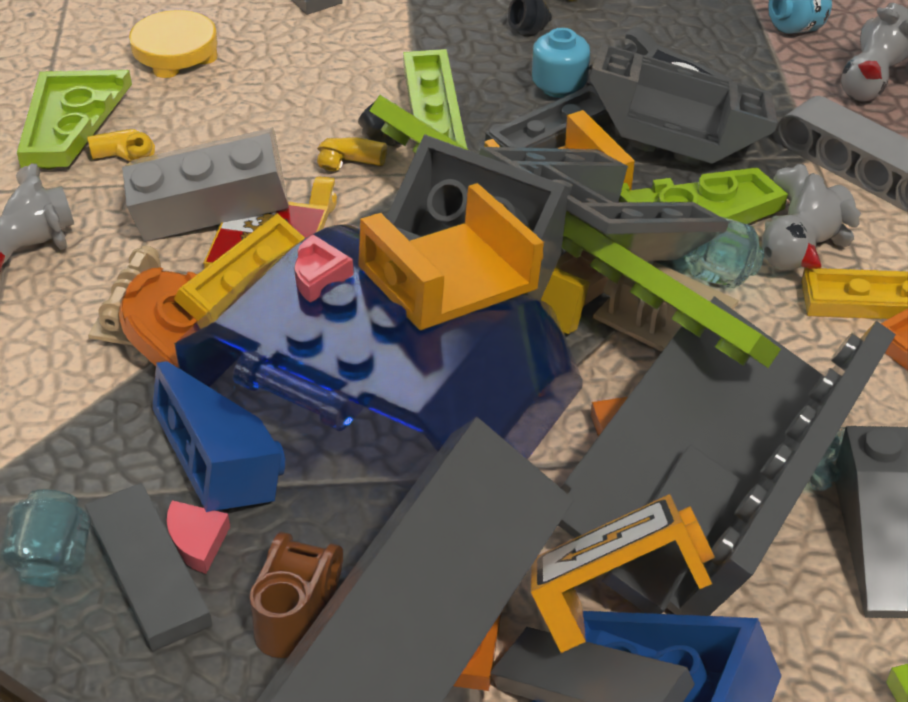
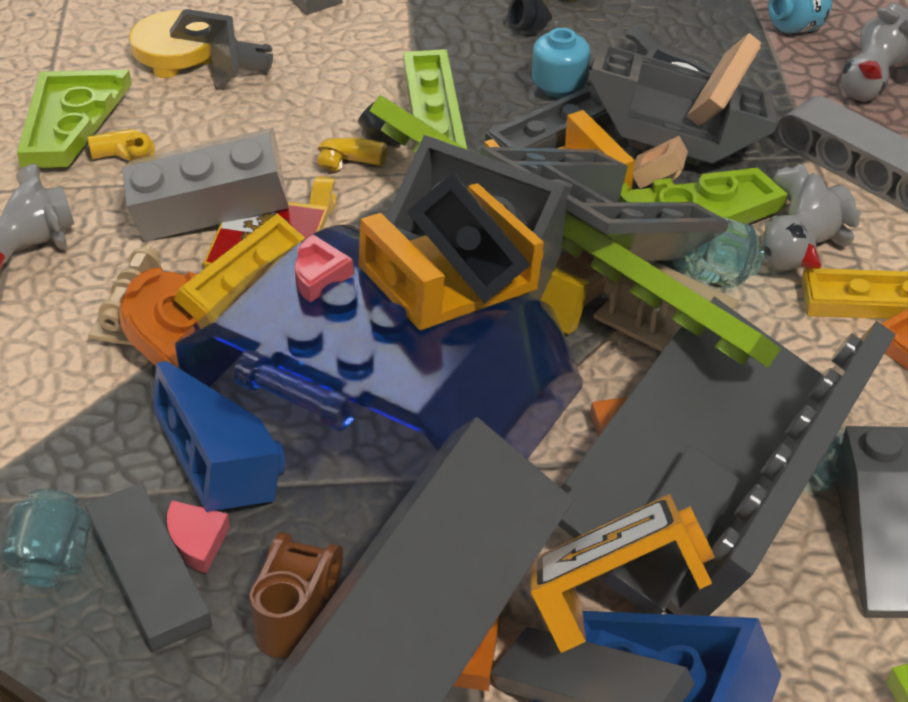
none -> dark grey bracket [169,9,273,89]
none -> black slope [407,172,530,304]
none -> light nougat plate [633,136,688,189]
none -> light nougat tile [686,33,761,126]

